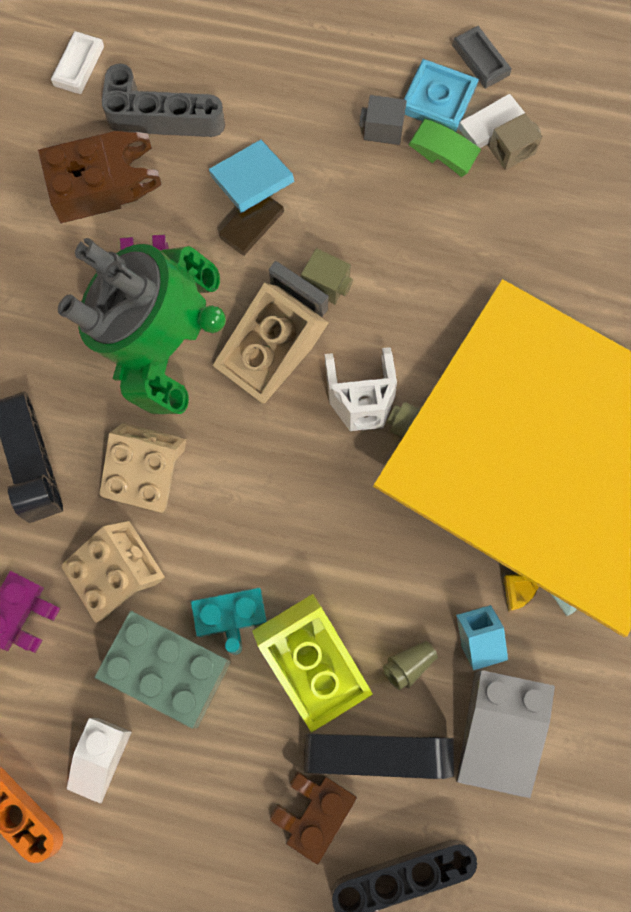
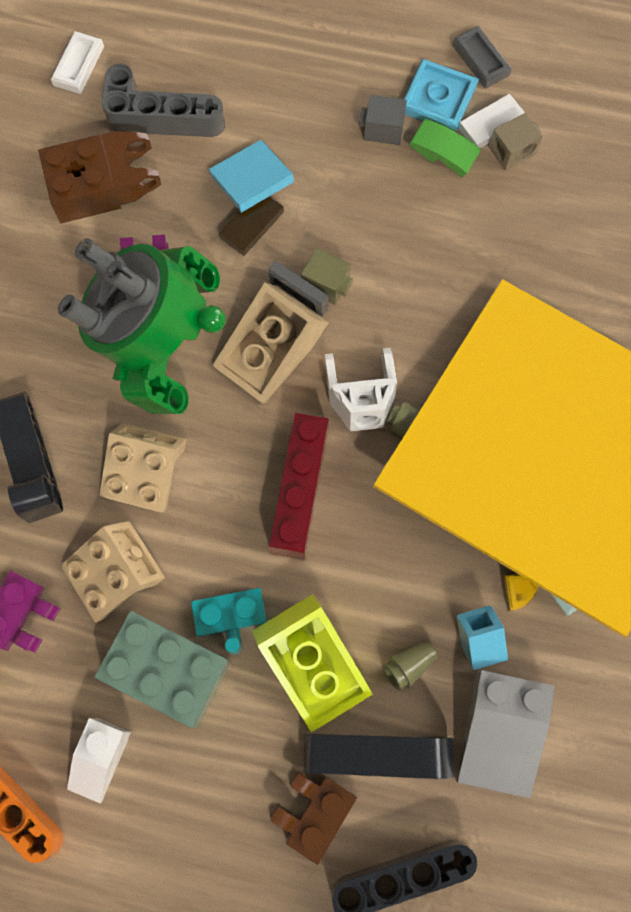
none -> dark red brick [269,413,329,560]

